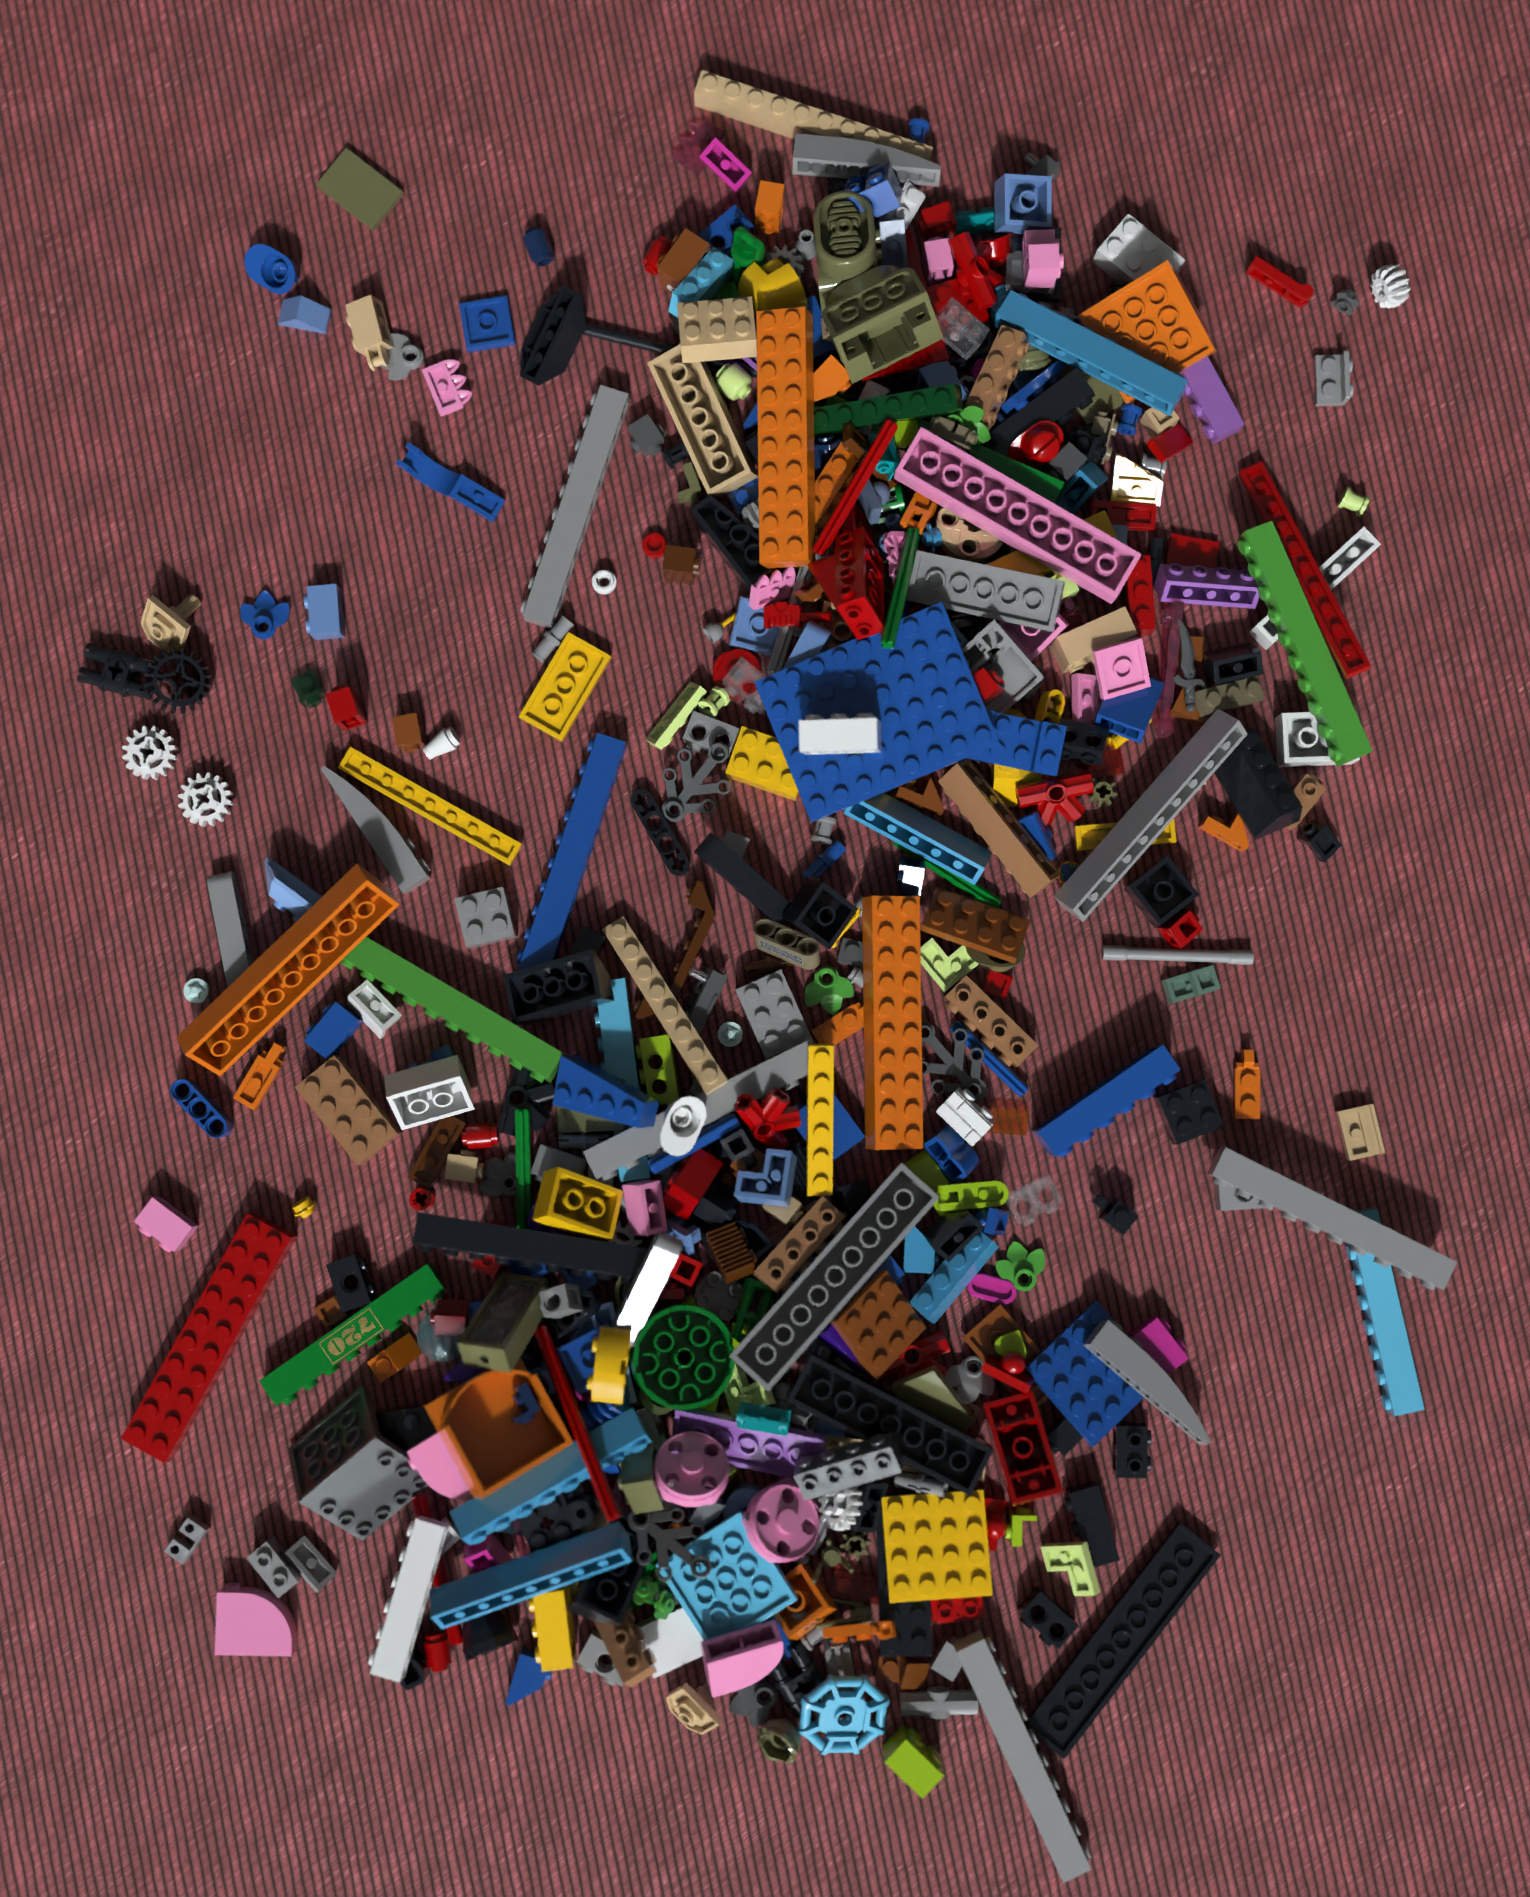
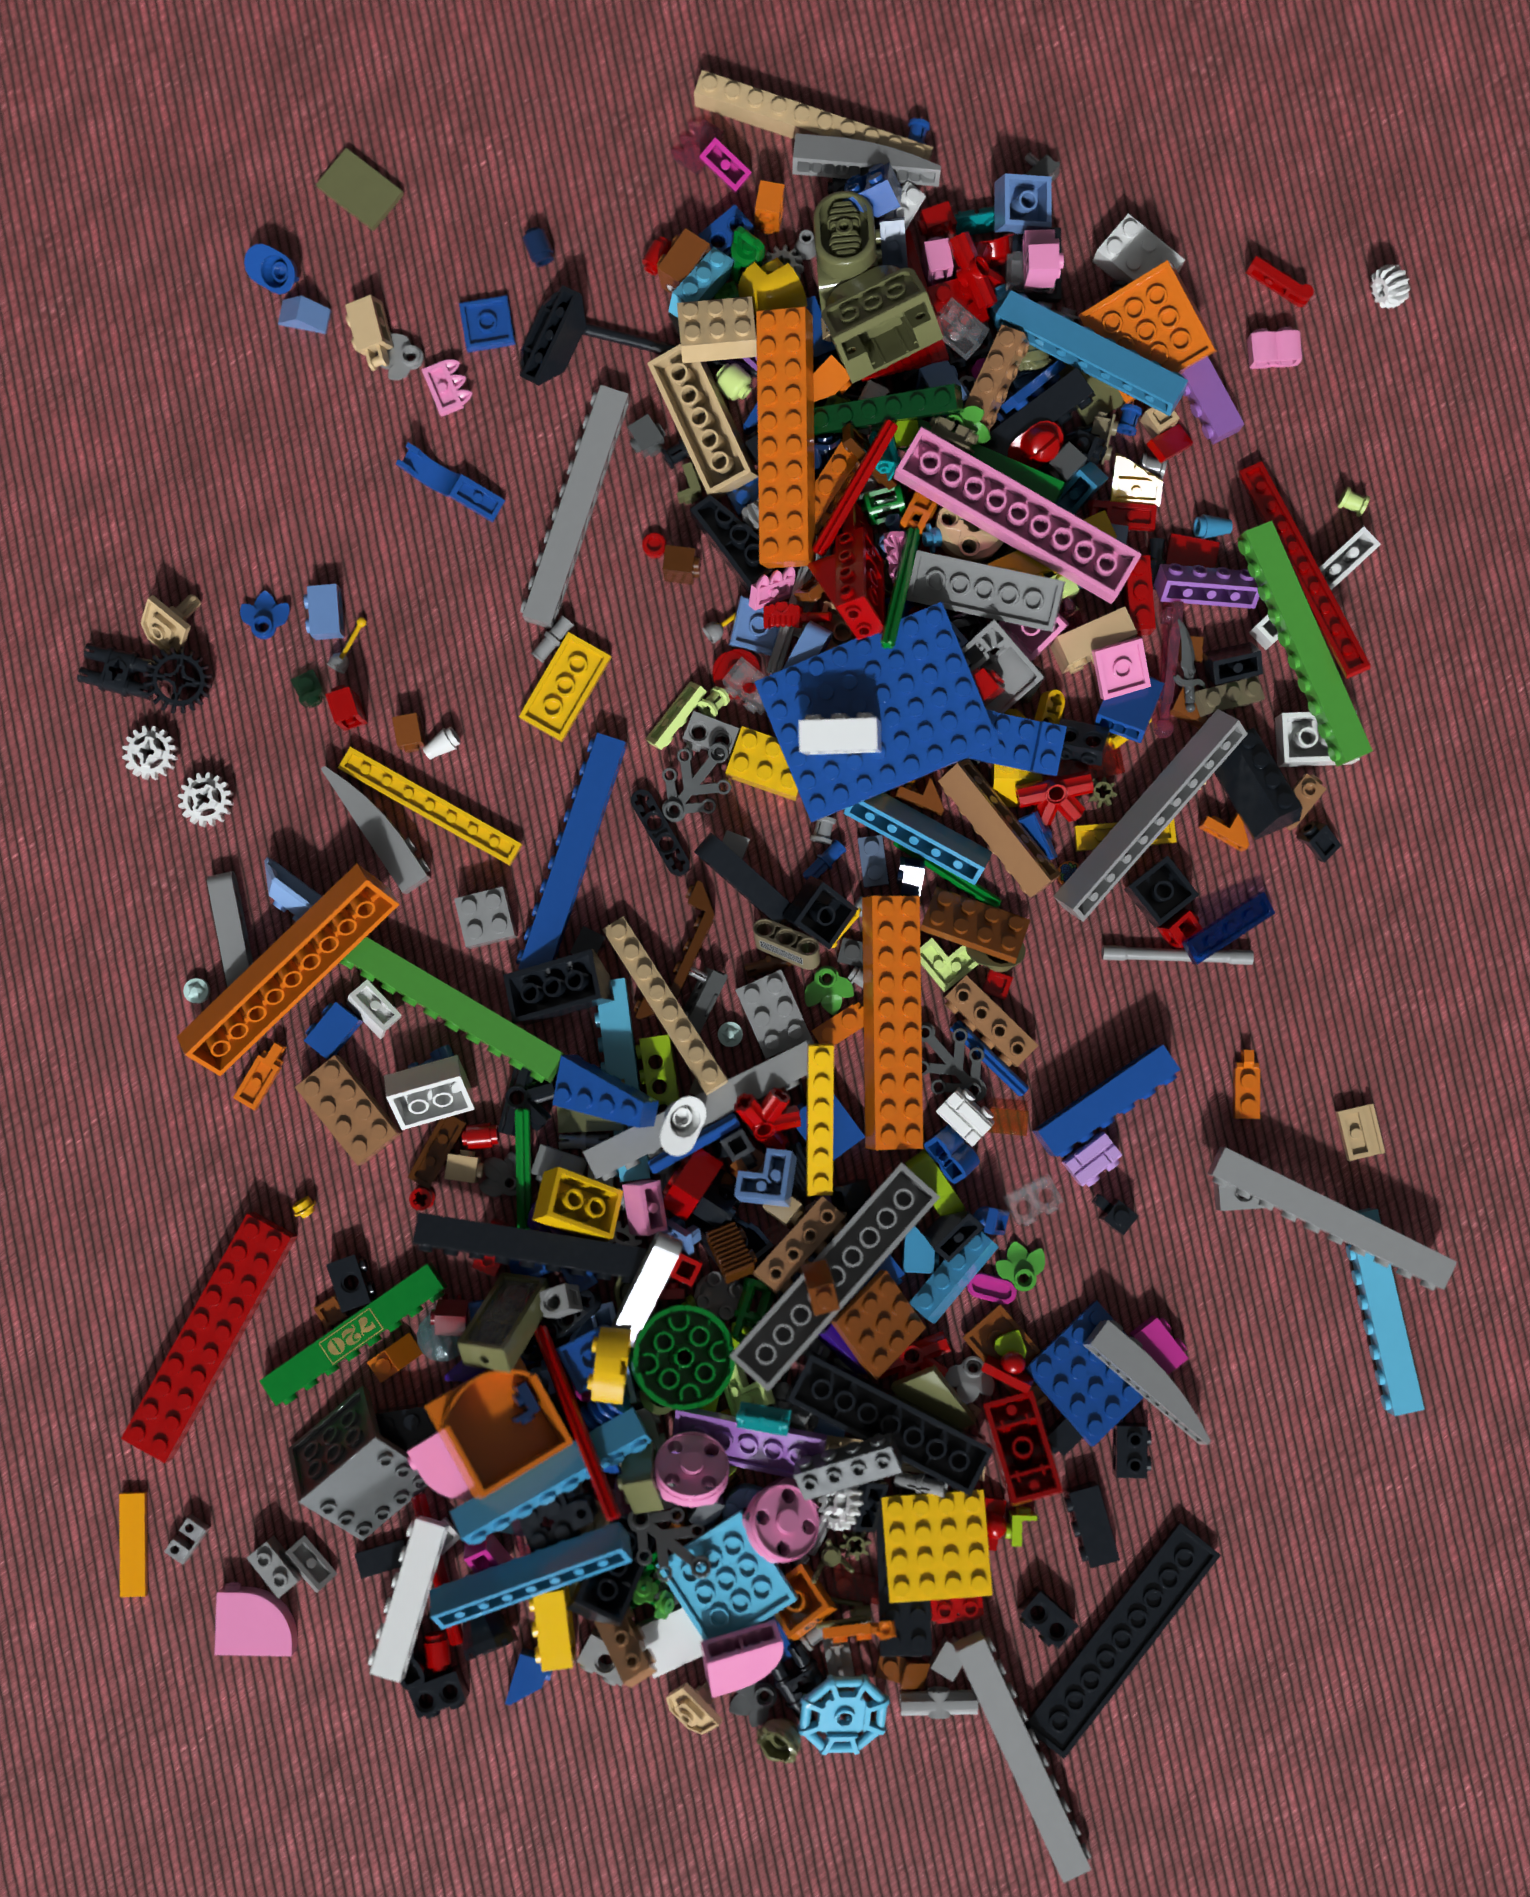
bright pink brick [134,1196,199,1252] -> none
blue beam [170,1079,234,1138] -> none
white plate [592,569,617,595] -> none
sand blue tile [858,479,890,525] -> none
lime brick [882,1724,944,1799] -> none
lime plate [936,1181,1009,1211] -> none
yellowish green plate [1041,1542,1100,1596] -> none
bright pink plate [1071,673,1103,725] -> none
black brick [1153,1079,1224,1145] -> none
sand green slope [1161,965,1221,1004] -> none
light grey bracket [1313,350,1354,406] -> none
dark grey plate [1331,290,1360,315] -> none
none -> light orange tile [119,1492,148,1597]
none -> hinge [327,617,367,674]
none -> black tile [354,1538,407,1579]
none -> black brick [408,1664,470,1719]
none -> dark orange slope [801,1259,840,1316]
none -> sand blue plate [857,835,889,888]
none -> lavender brick [1061,1131,1122,1187]
none -> clear blue plate [1182,892,1275,965]
none -> dark azure cone [1193,514,1233,539]
none -> bright pink brick [1247,327,1302,369]

